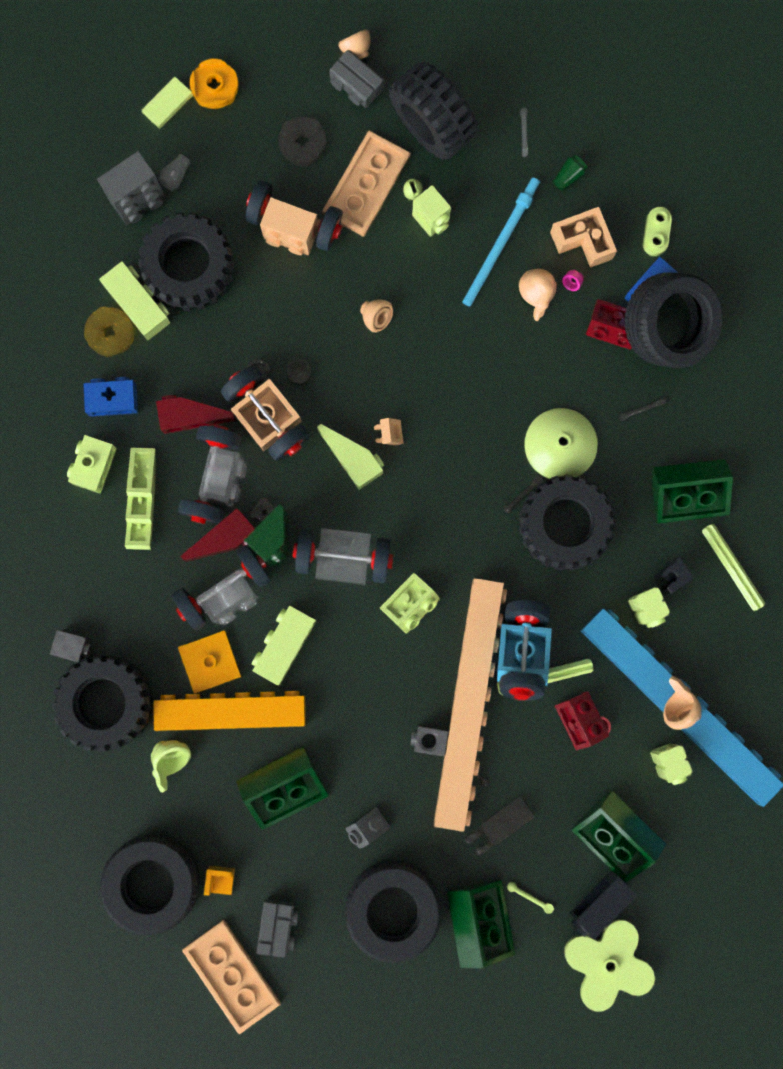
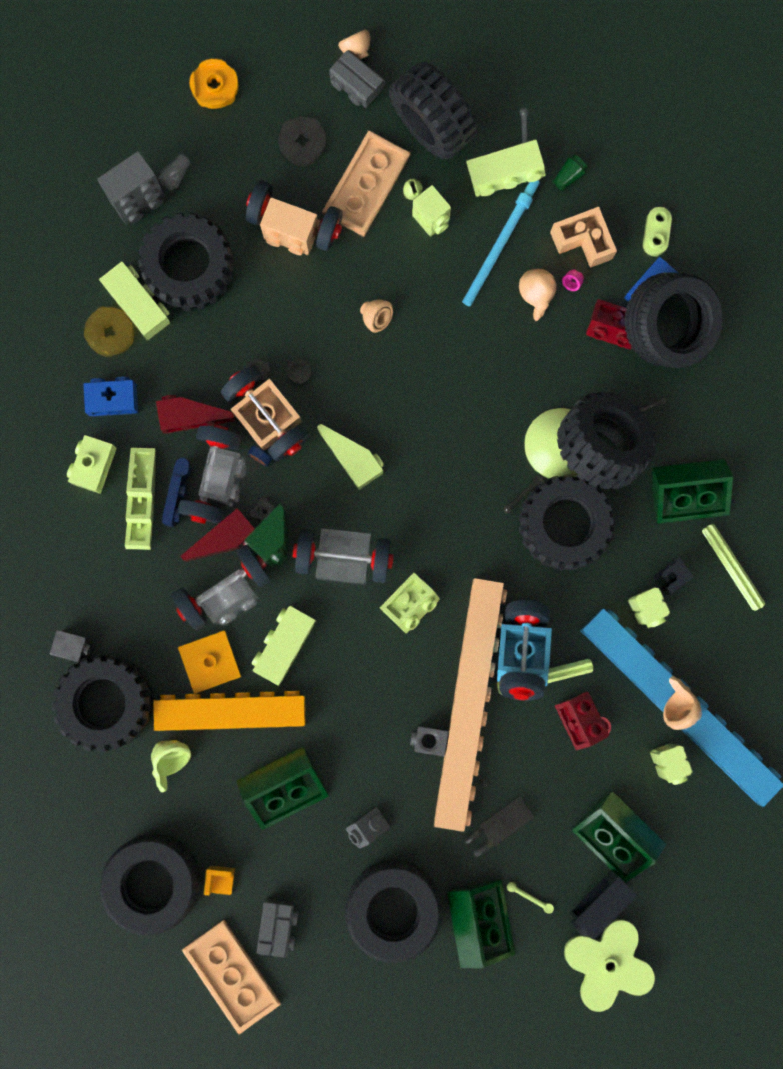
yellowish green tile [142,77,193,129] -> none
light nougat tile [374,418,404,446] -> none
none -> dark blue hinge [162,457,192,528]
none -> dark blue tile [247,446,272,467]
none -> yellowish green brick [466,140,545,197]
none -> black tyre [557,392,656,489]

